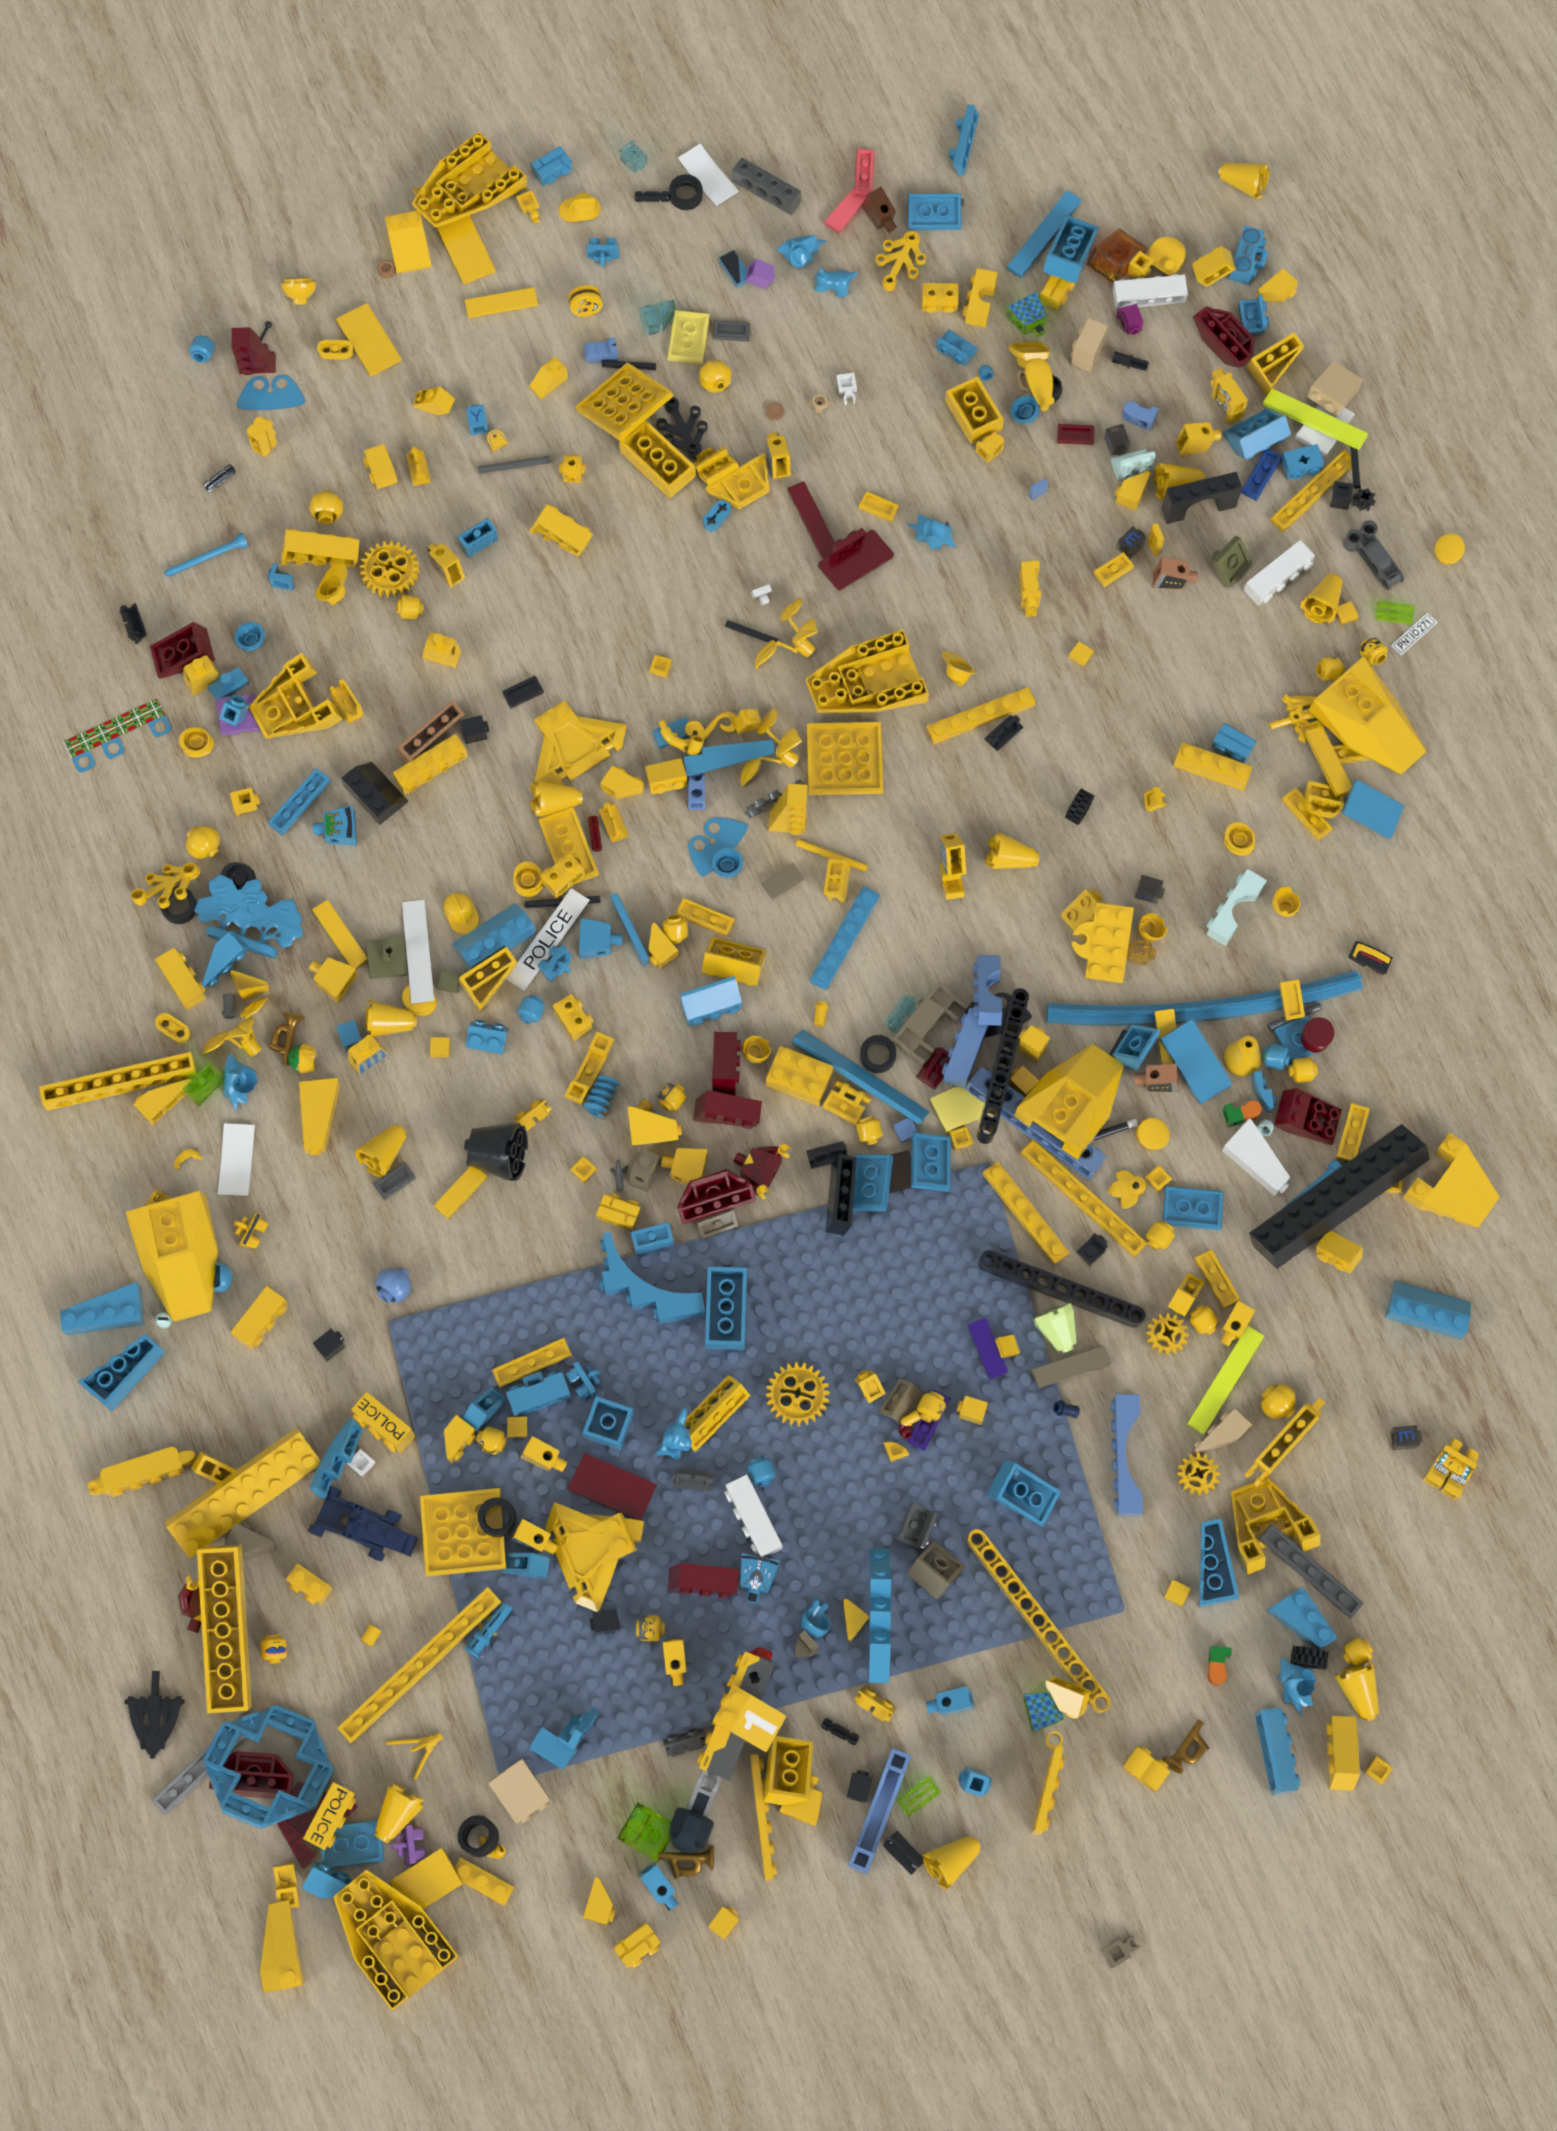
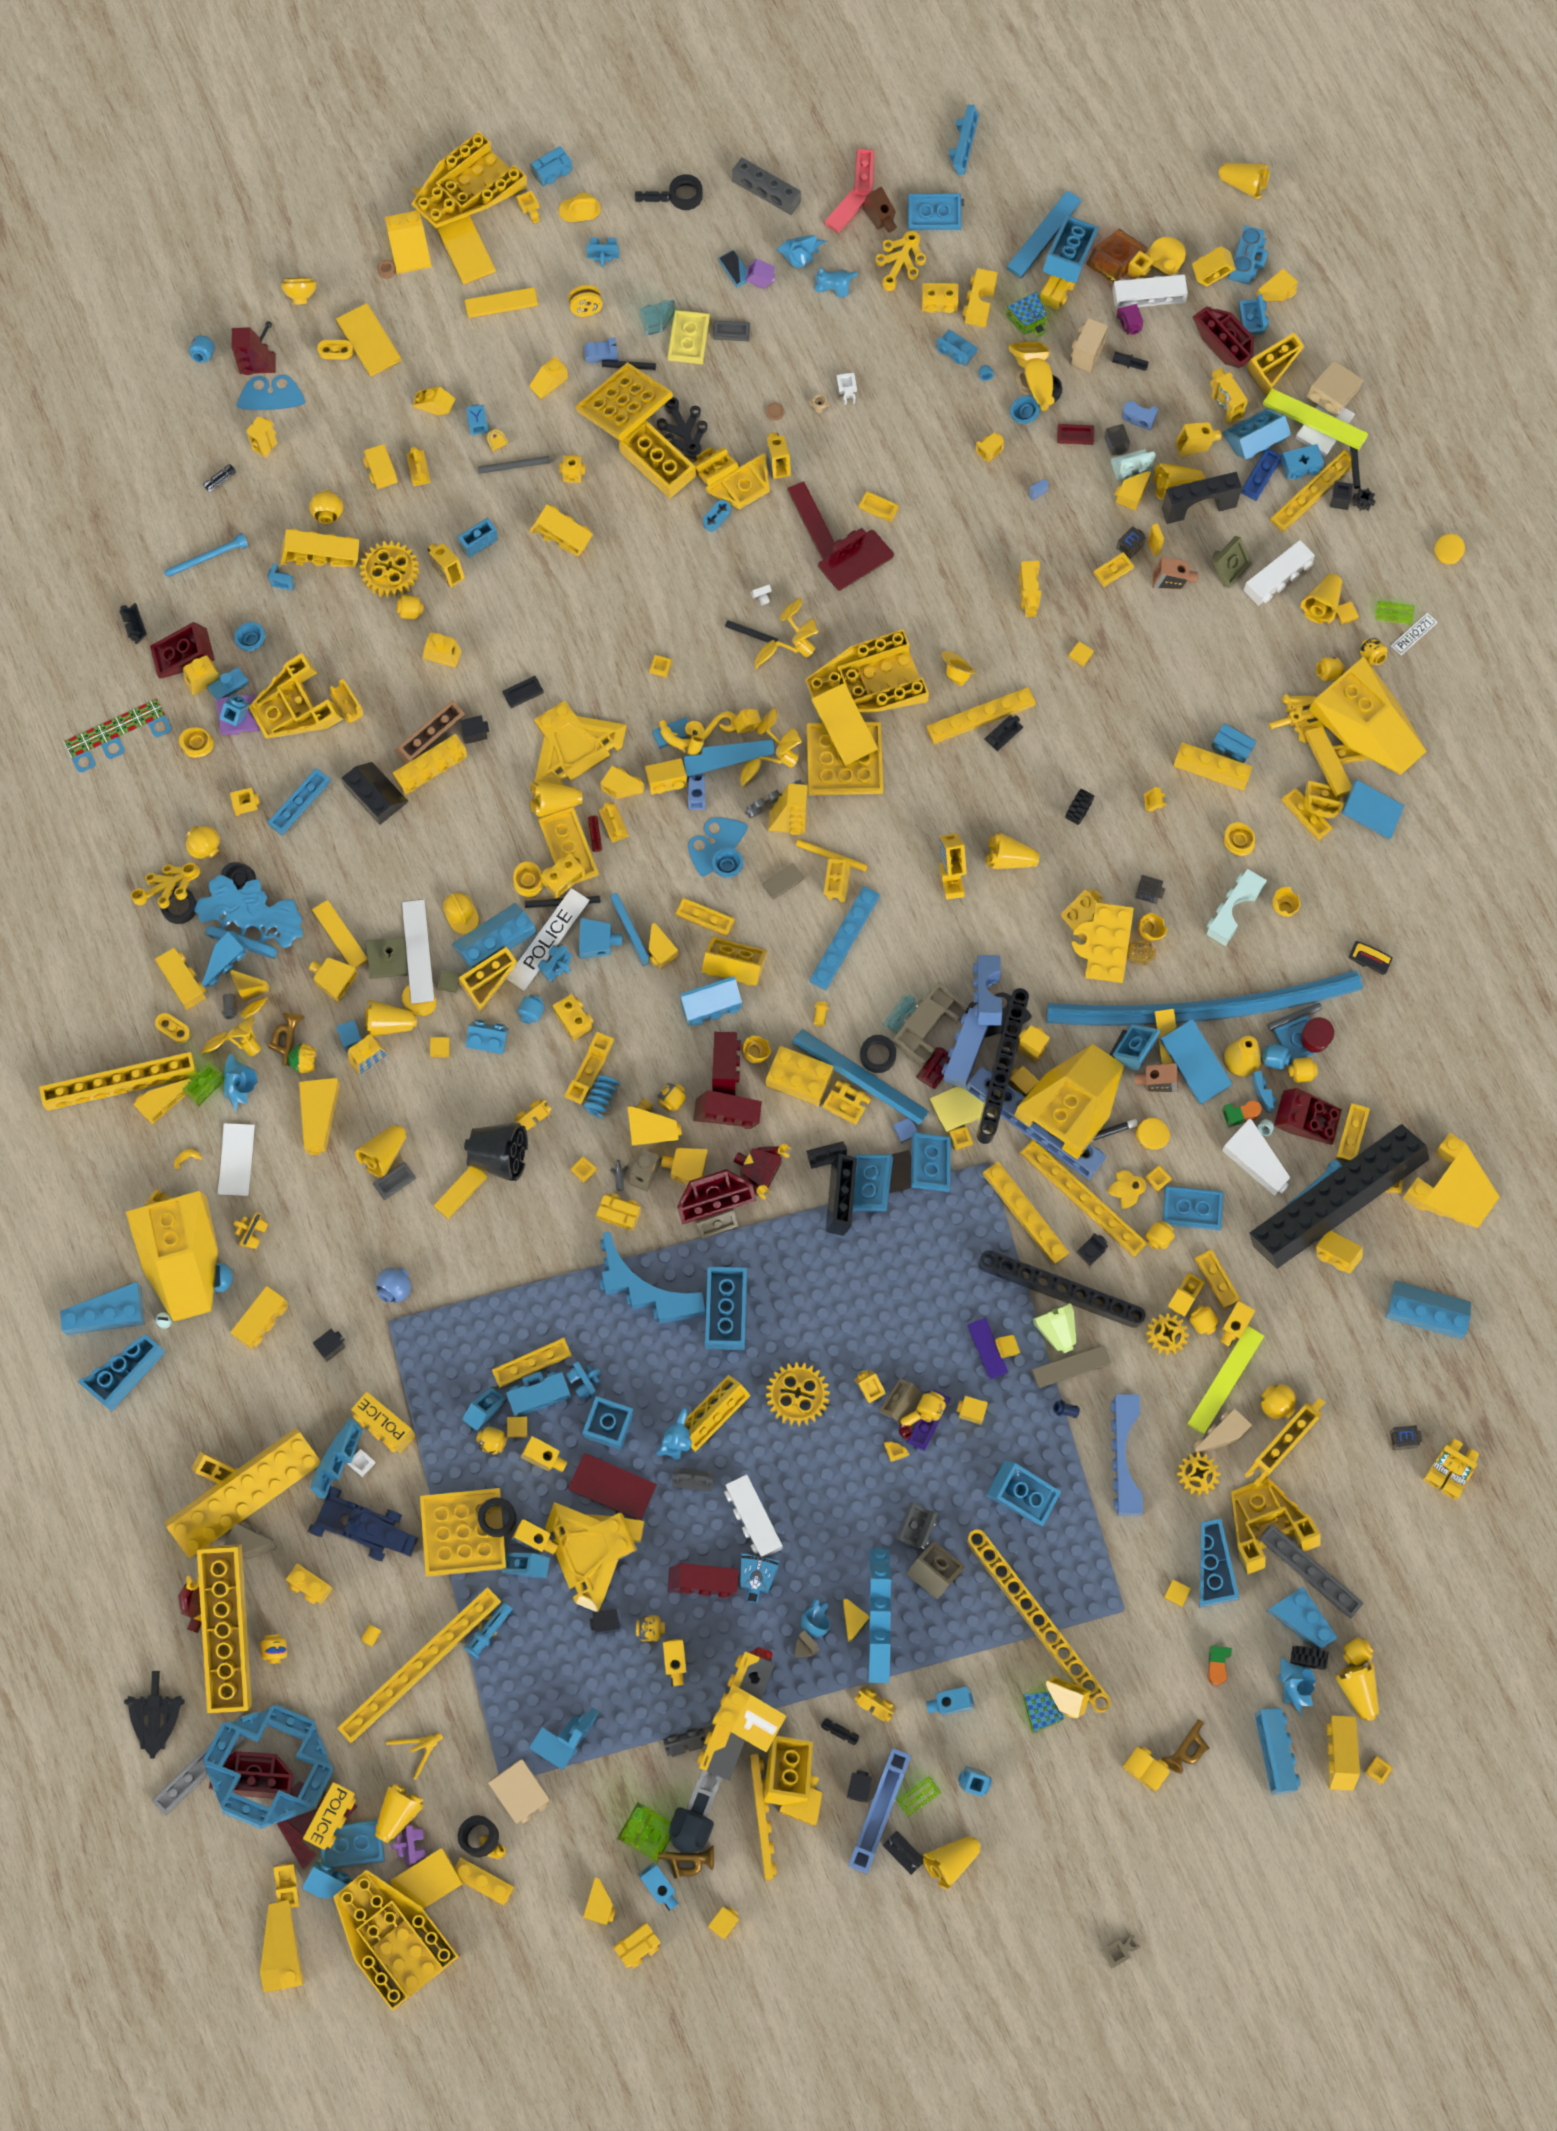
yellow hinge [87,1446,197,1497] -> none
dark azure torso [313,806,357,846] -> none
yellow piece [315,564,348,606] -> none
yellow slope [444,1415,477,1464] -> none
clear light blue brick [619,140,647,173] -> none
dark azure panel [631,1222,674,1255] -> none
yellow head [663,914,688,944] -> none
white sticker [678,143,739,206] -> none
yellow plant [699,360,732,393] -> none
dark azure head [747,1456,776,1488] -> none
yellow head [856,1116,883,1145] -> none
dark azure hair [906,514,956,550] -> none
yellow brick [945,376,1004,444] -> none
yellow hinge [1032,1731,1065,1835] -> none
yellow tile [1279,979,1305,1020] -> none
dark grey piece [1343,520,1404,590] -> none
none -> yellow tile [811,683,878,766]

